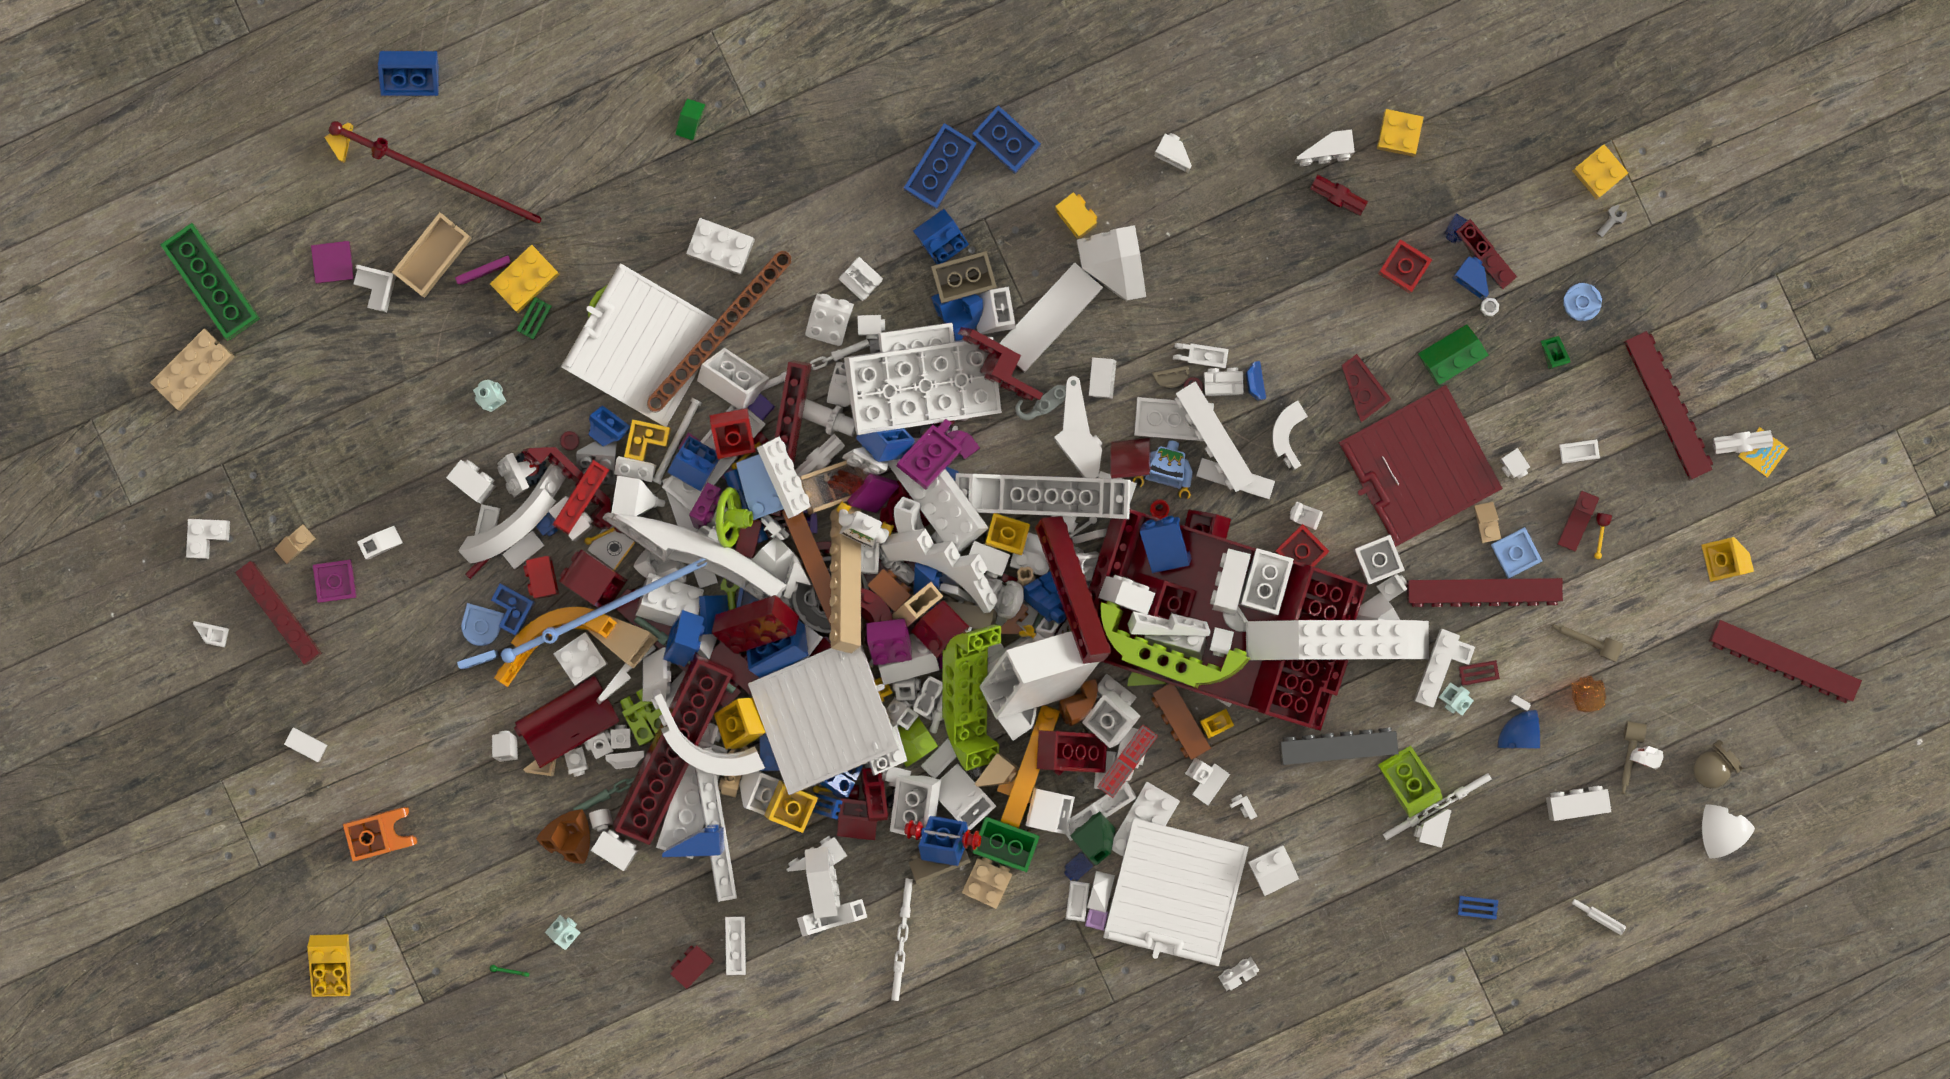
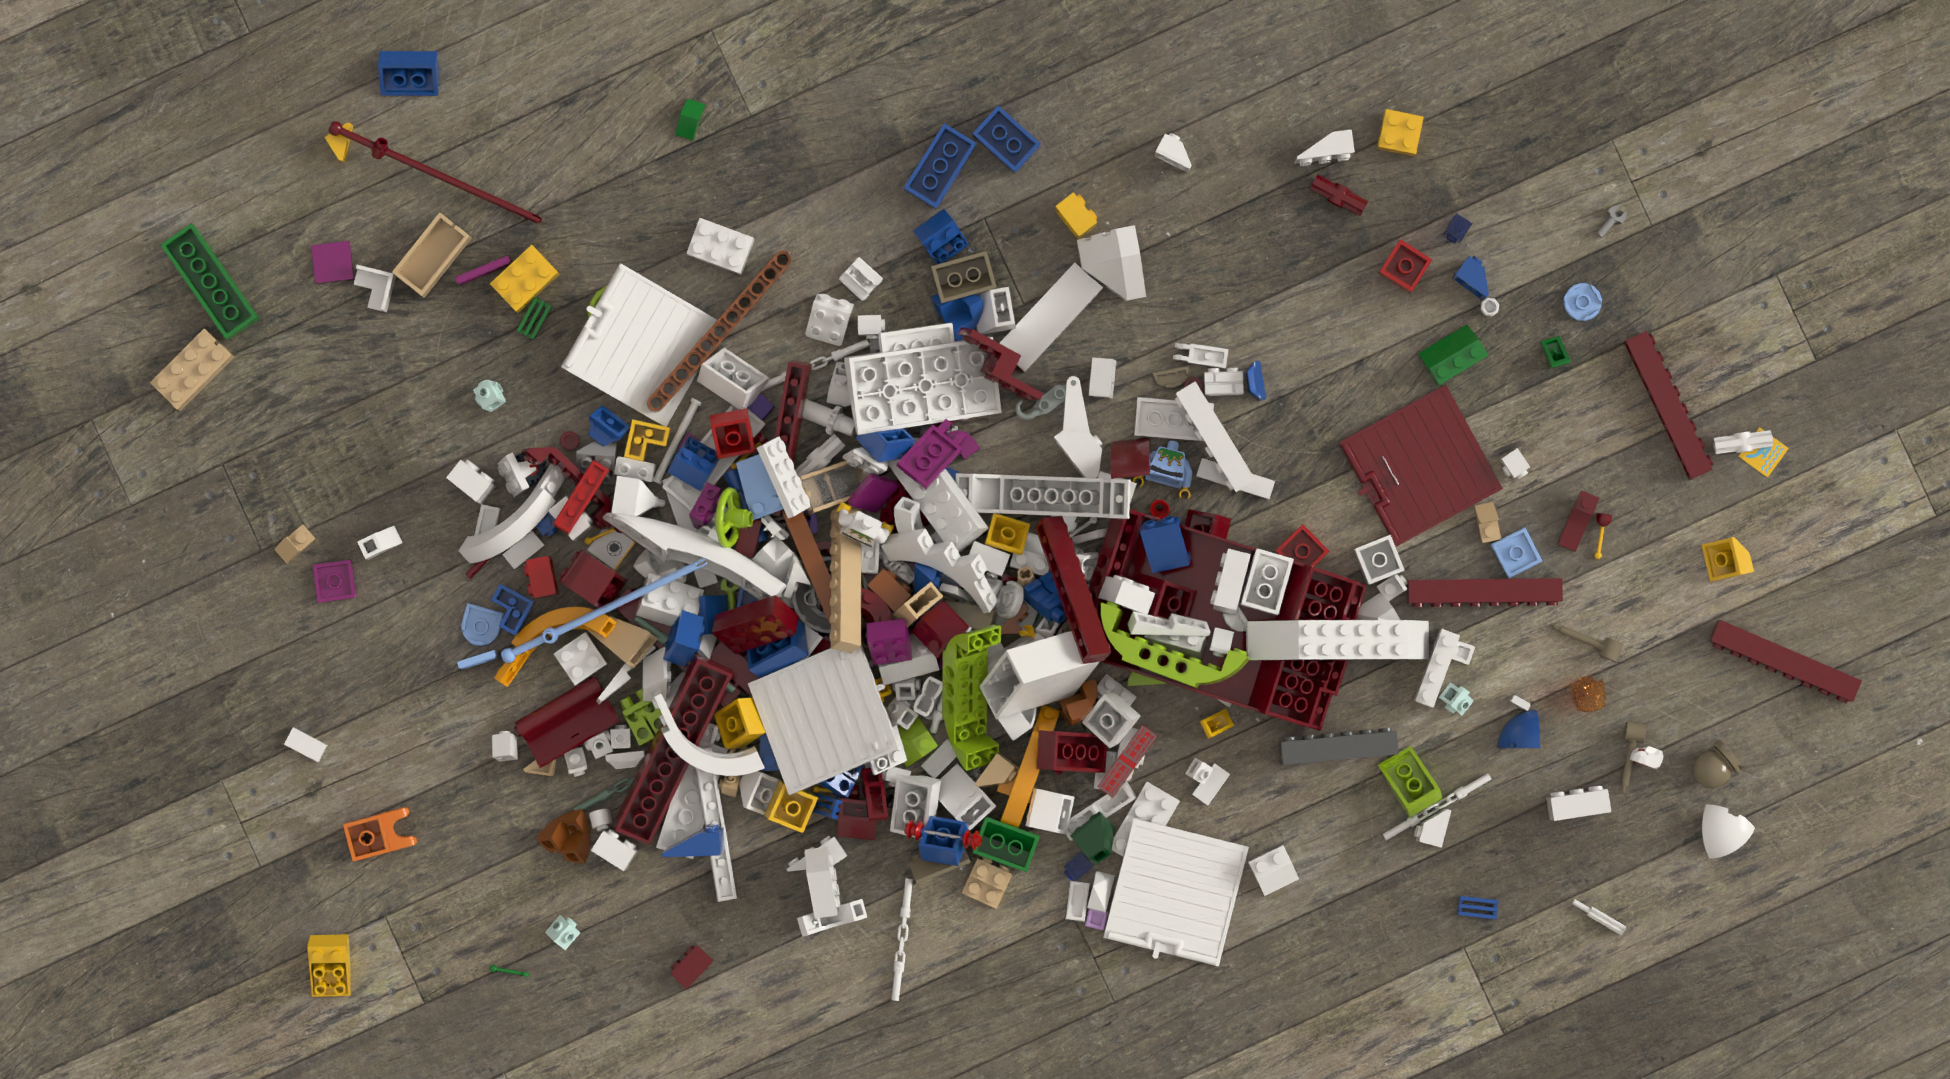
white brick [186,519,230,559] -> none
white tile [193,621,229,647] -> none
dark red brick [235,561,322,665] -> none
white plate [725,916,746,975] -> none
clear red tile [827,470,864,495] -> none
dark orange brick [1151,684,1211,760] -> none
white hinge [1218,957,1259,991] -> none
white bracket [1229,794,1257,820] -> none
white arch [1272,401,1308,470] -> none
white bracket [1290,502,1323,530] -> none
dark red wing [1341,354,1392,423] -> none
dark red slope [1455,219,1517,289] -> none
dark red tile [1458,660,1500,686] -> none
white tile [1559,439,1600,464] -> none
yellow brick [1572,144,1628,200] -> none

